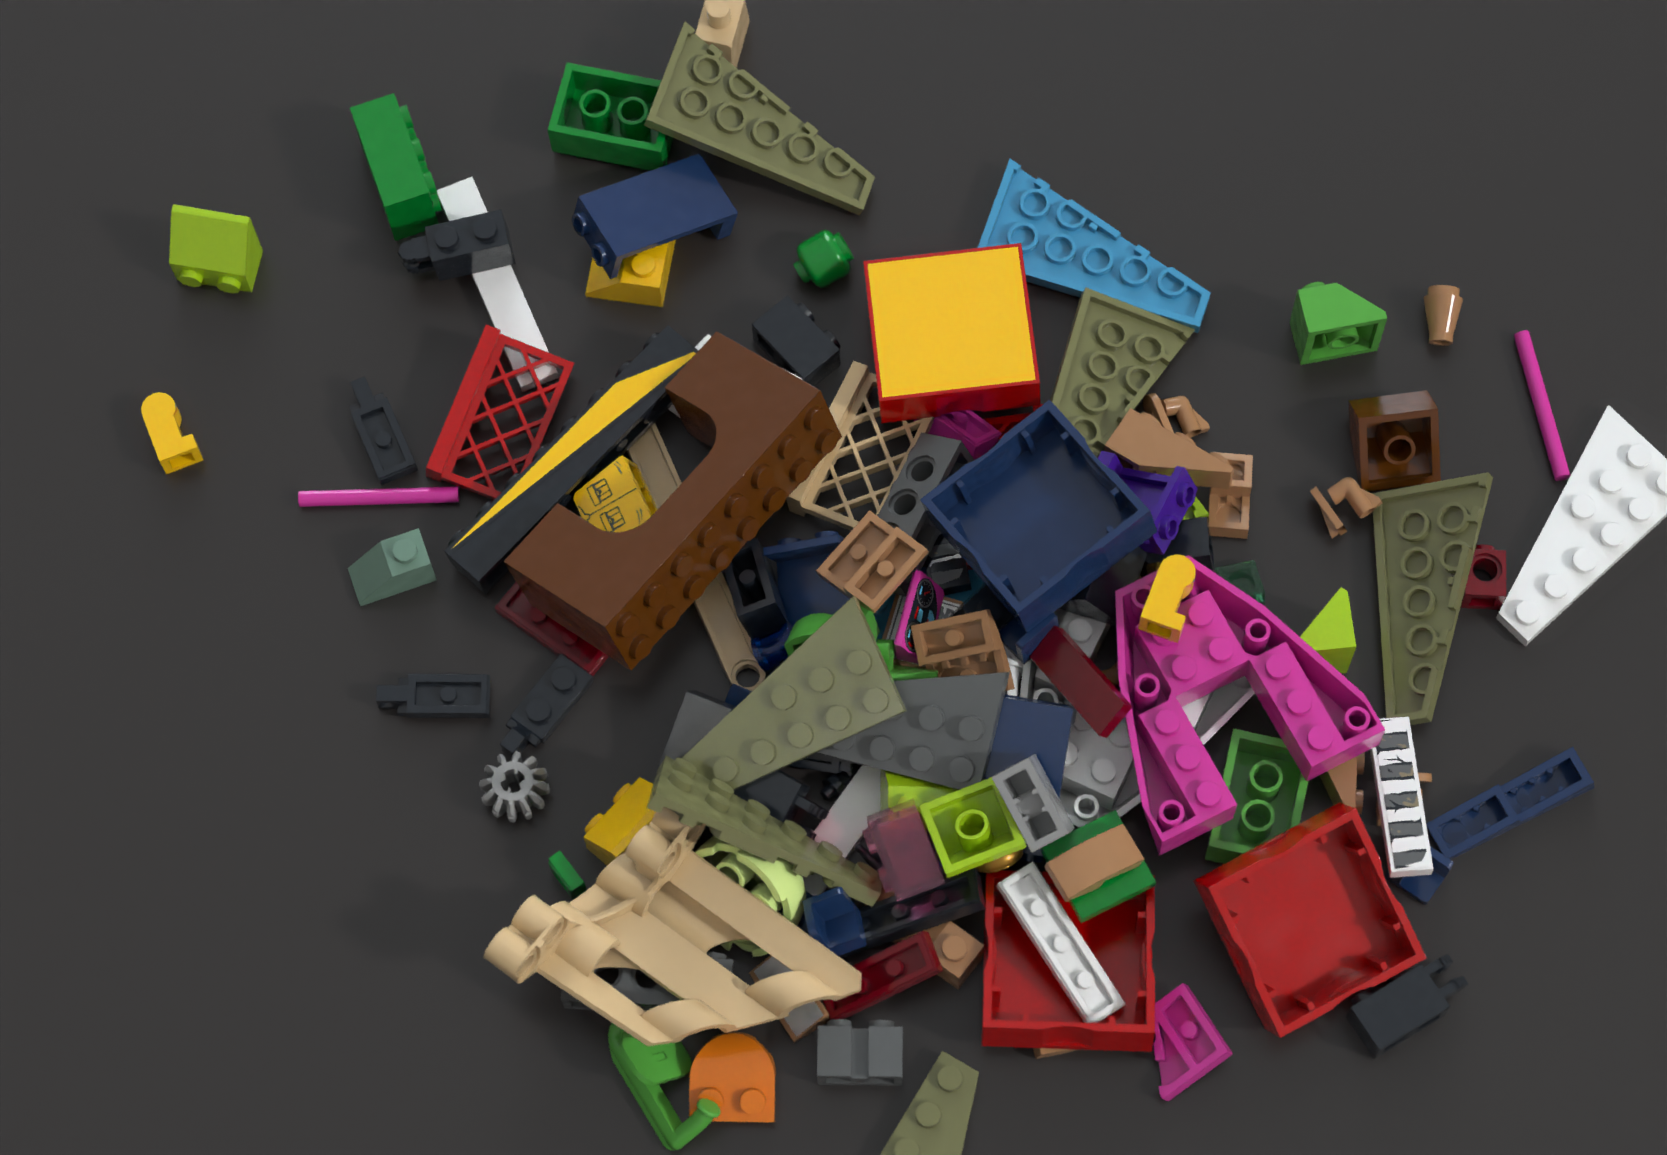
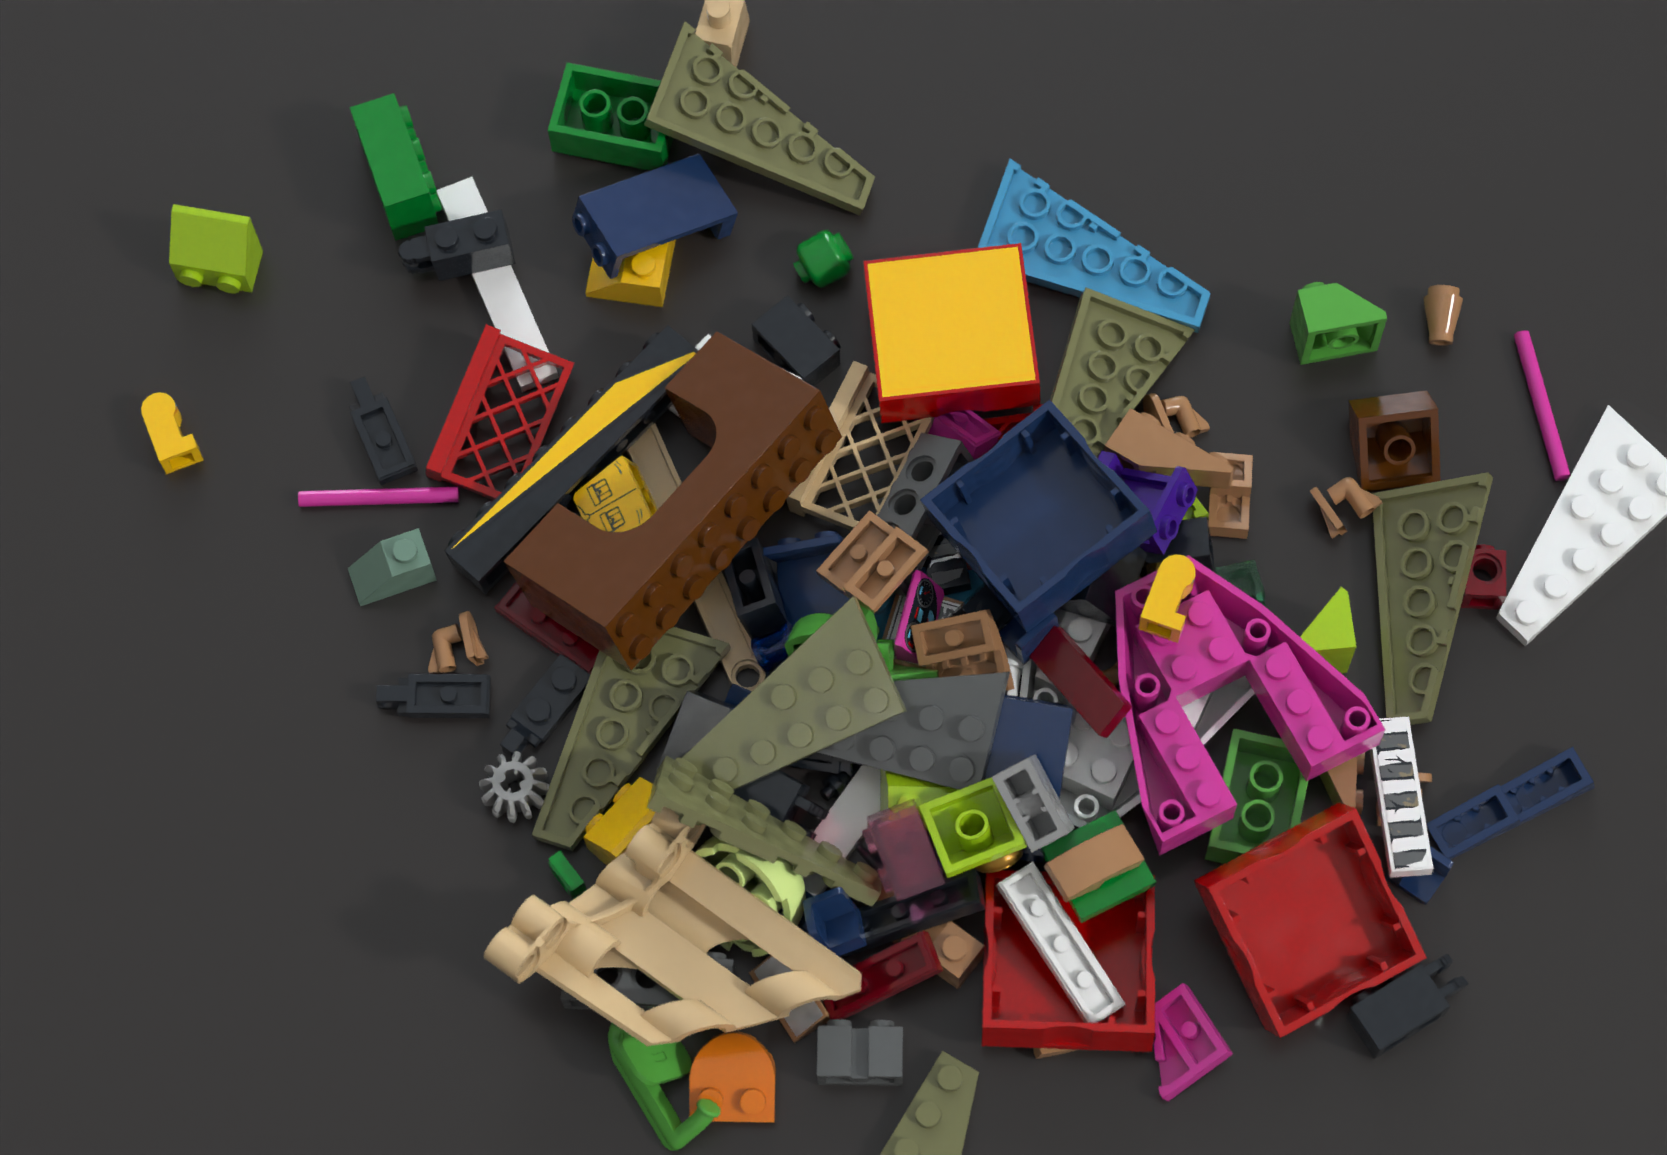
none -> medium nougat piece [428,611,489,674]
none -> olive wing [532,627,731,851]

